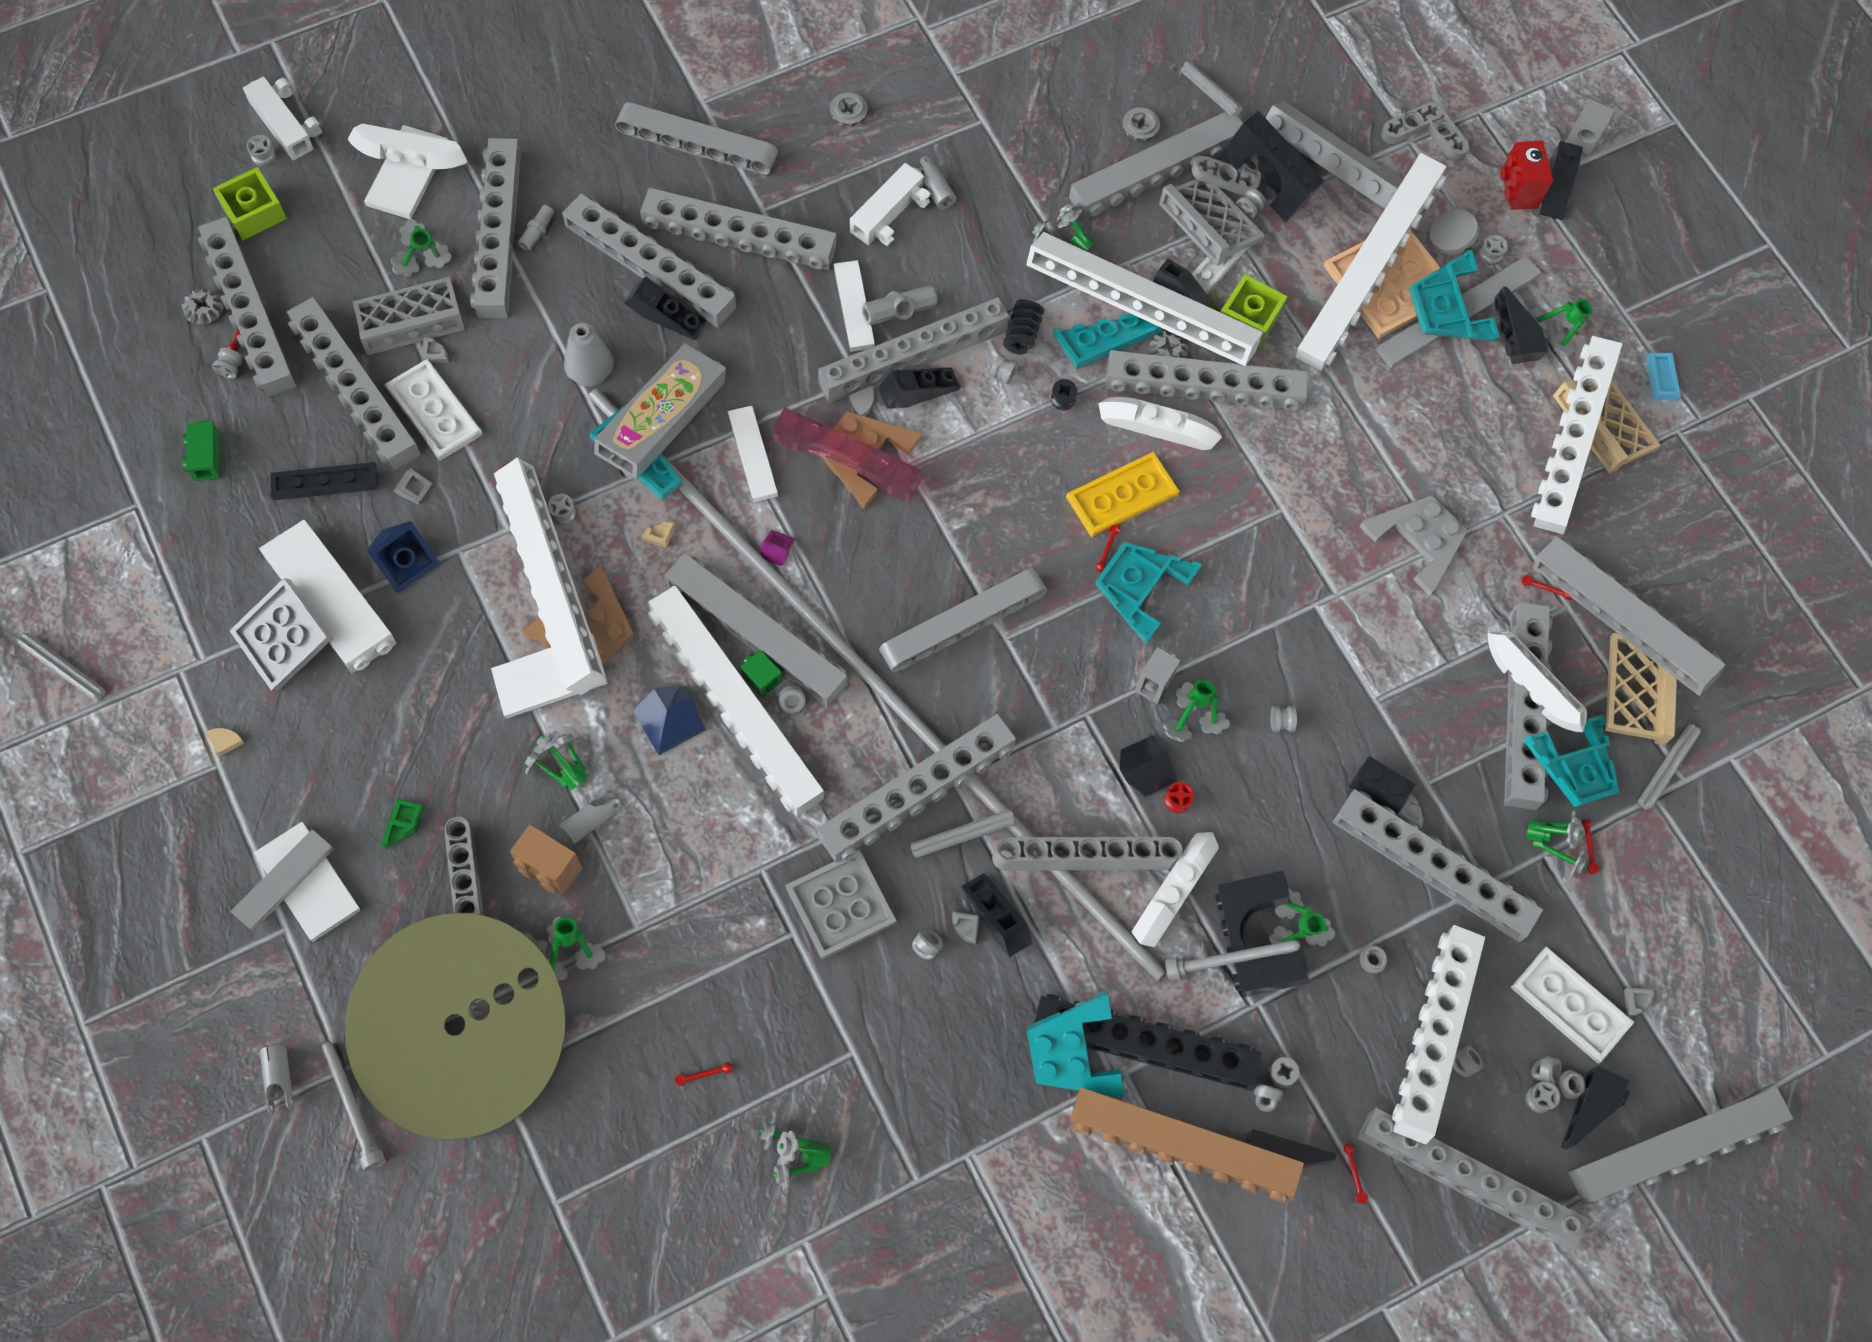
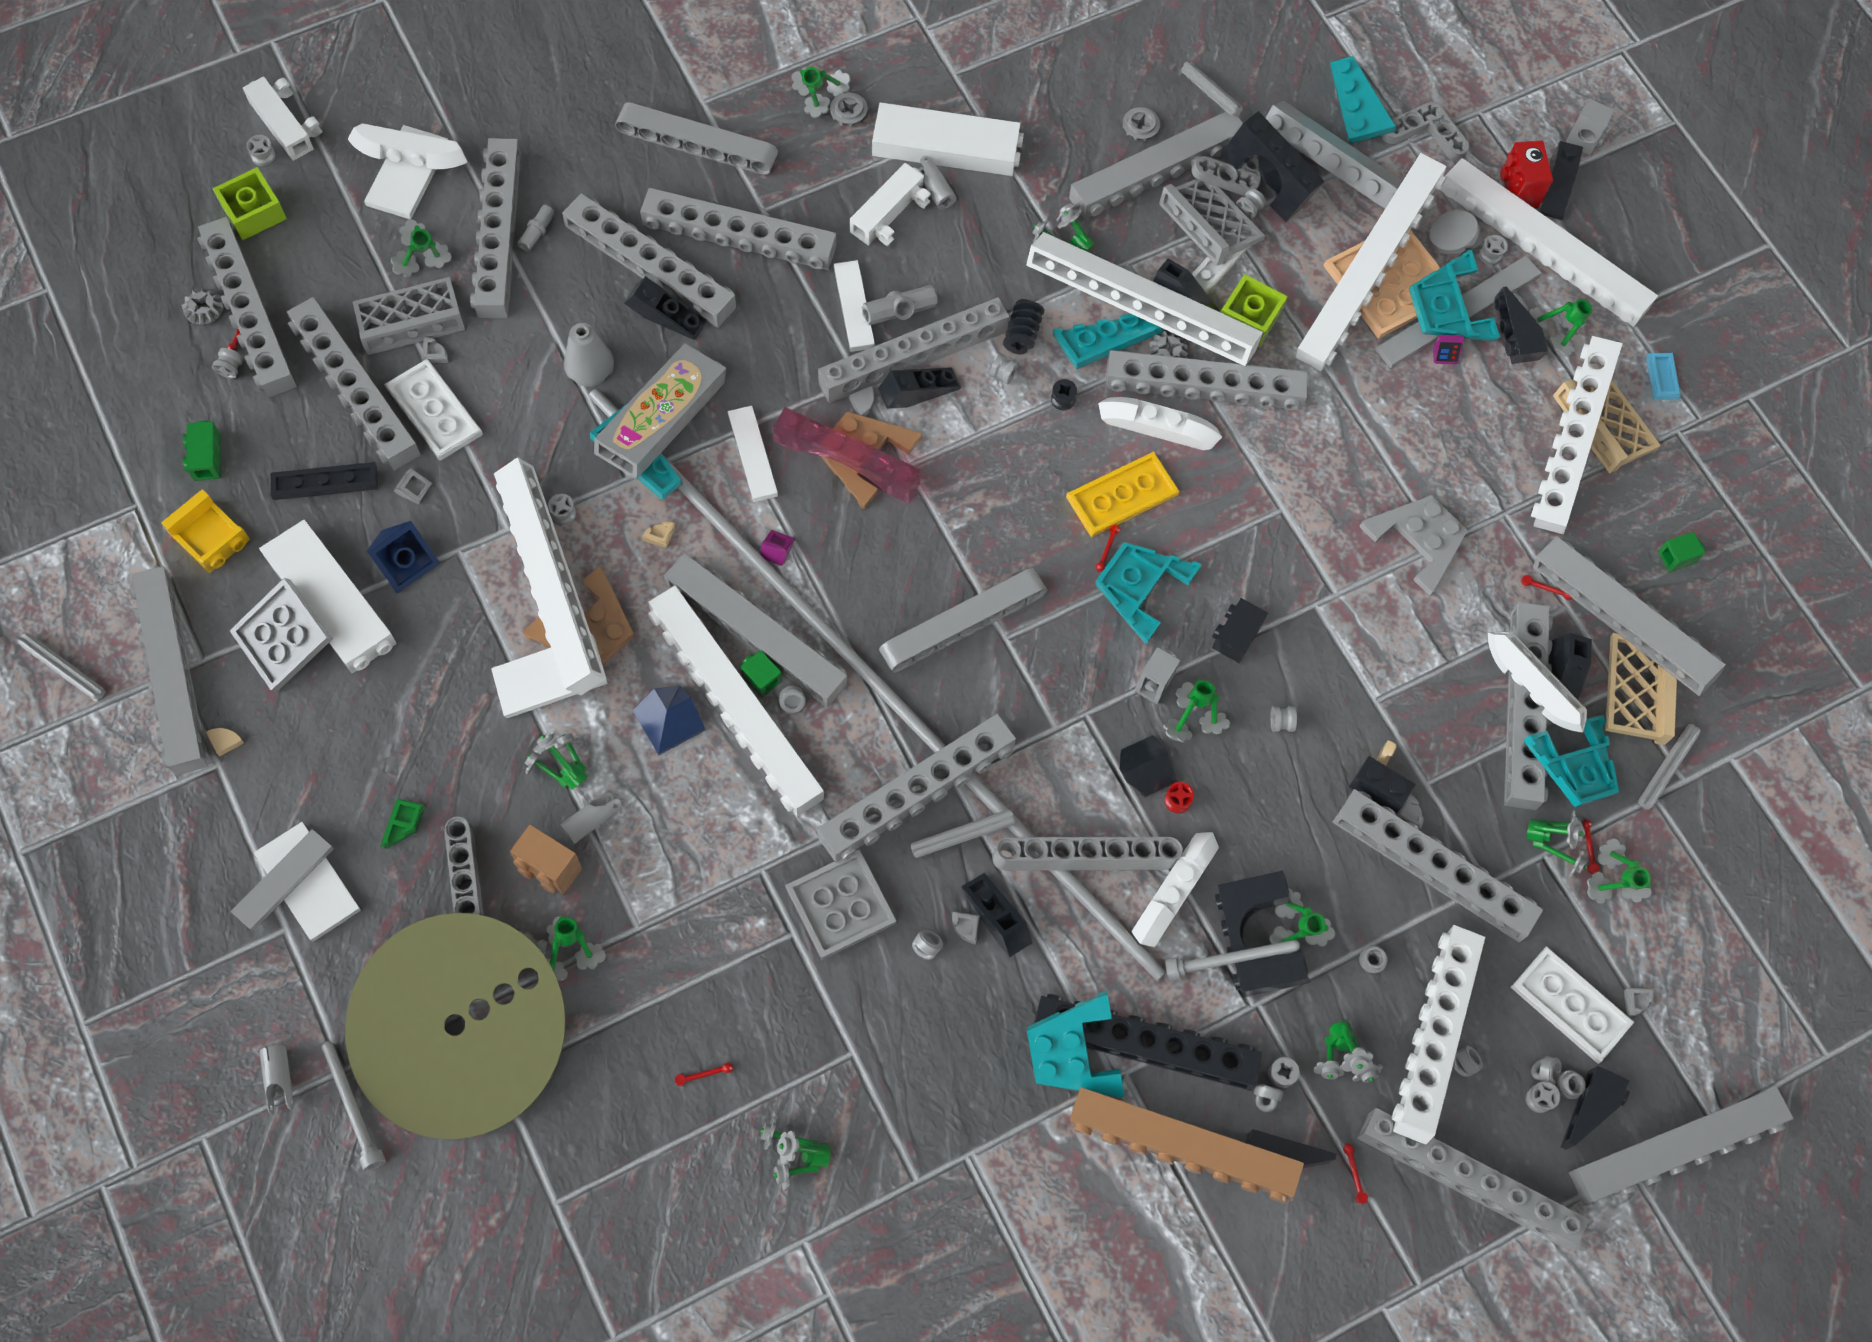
none -> light grey brick [130,566,209,775]
none -> yellow panel [161,489,250,574]
none -> light grey plant [792,67,851,118]
none -> white brick [872,103,1024,176]
none -> black brick [1212,598,1268,663]
none -> light grey plant [1313,1022,1383,1083]
none -> teal wing [1330,56,1396,144]
none -> tan tile [1377,740,1397,766]
none -> slope [1433,335,1464,364]
none -> white brick [1440,158,1658,327]
none -> black slope [1549,633,1592,700]
none -> plant [1587,838,1651,904]
none -> green brick [1658,531,1705,573]

